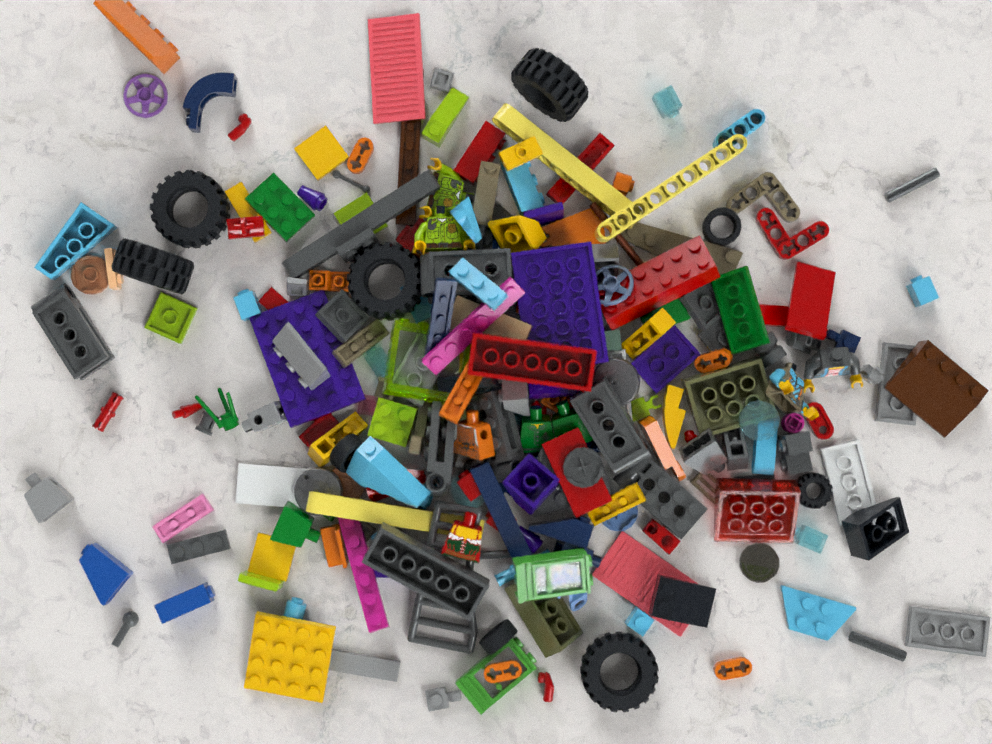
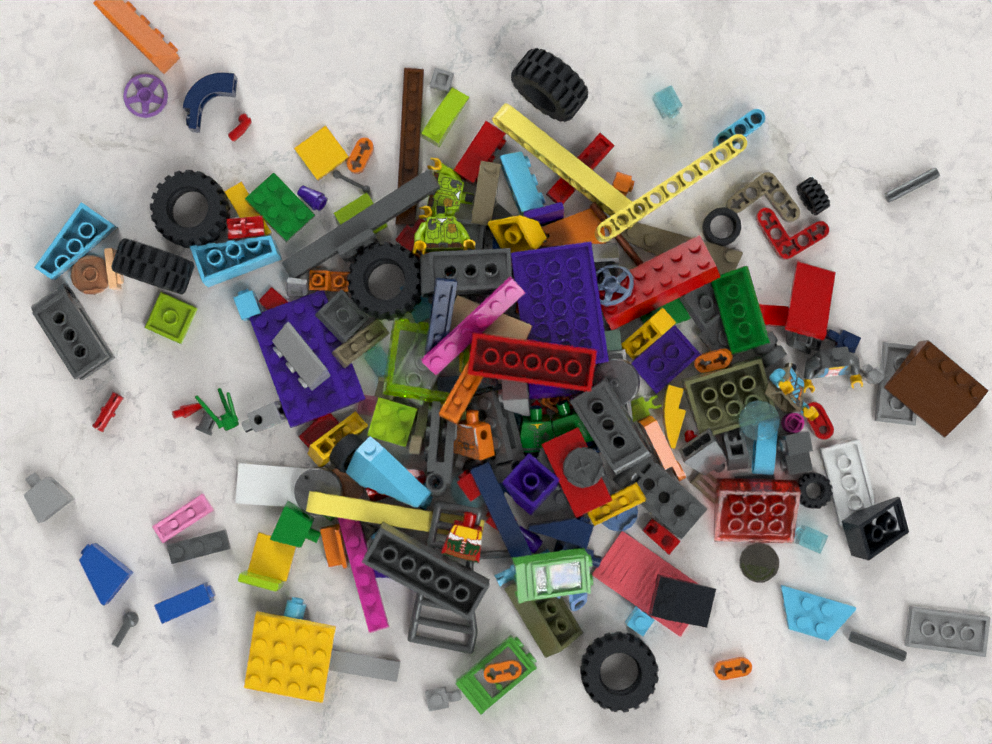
coral window [368,13,426,124] -> none
medium azure plate [449,257,508,311] -> none
medium azure slope [450,197,482,244] -> none
black tyre [479,619,518,655] -> none
yellow plate [498,136,543,172] -> none
red arm [538,672,554,702] -> none
medium azure brick [906,275,939,307] -> none
none -> medium azure wedge [190,236,282,288]
none -> black tyre [796,177,830,216]

